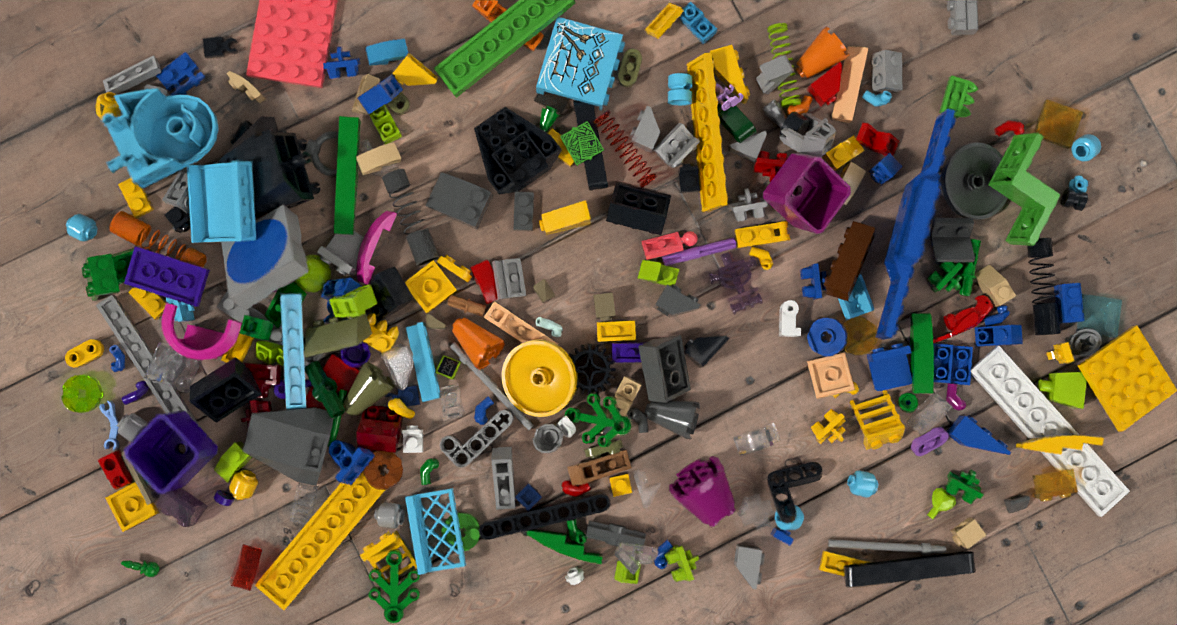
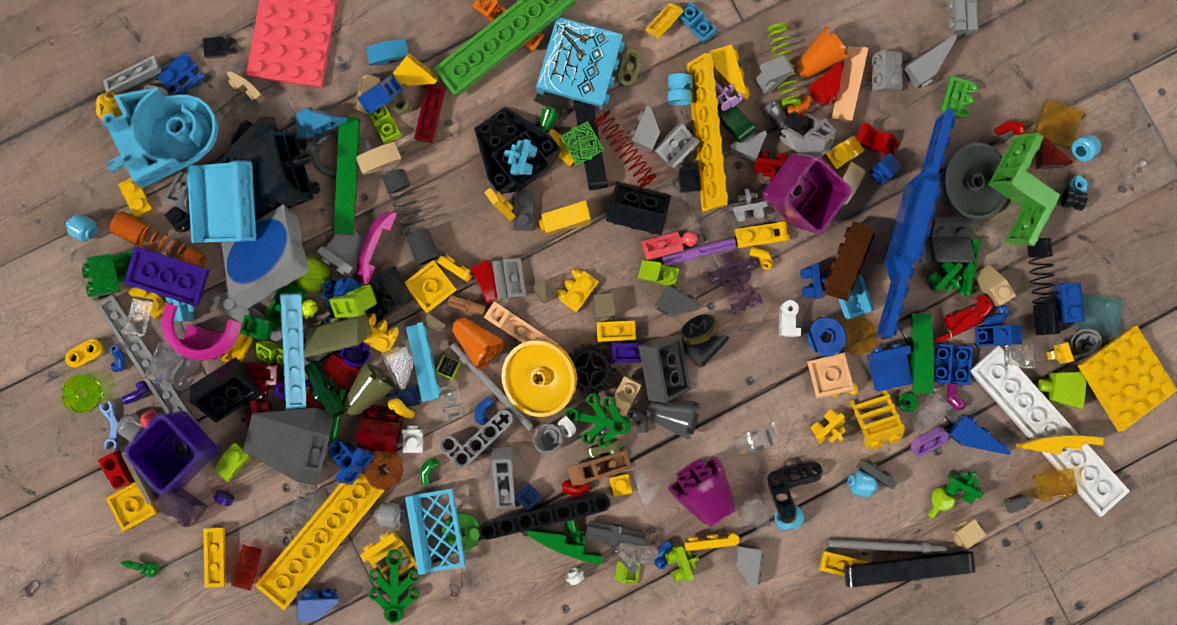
yellow head [229,470,258,500] -> none
blue hips [323,46,361,79] -> none
dark grey slope [426,172,493,230] -> none
light aqua arm [536,317,563,337] -> none
blue plate [771,528,794,546] -> none
medium azure arm [861,90,892,107] -> none
none -> clear slope [124,296,153,337]
none -> coral tile [140,409,158,428]
none -> yellow plate [203,527,226,588]
none -> dark azure slope [294,107,347,138]
none -> slope [296,588,339,622]
none -> neon yellow plate [301,299,318,319]
none -> dark red plate [414,84,446,144]
none -> yellow plate [484,188,516,221]
none -> medium azure hips [504,139,537,175]
none -> yellow plate [556,269,599,313]
none -> tile [680,314,719,344]
none -> yellow plate [683,532,739,551]
none -> dark grey plate [856,460,897,489]
none -> light grey slope [903,35,957,89]
none -> clear slope [1003,343,1041,369]
none -> clear red slope [1035,137,1073,169]

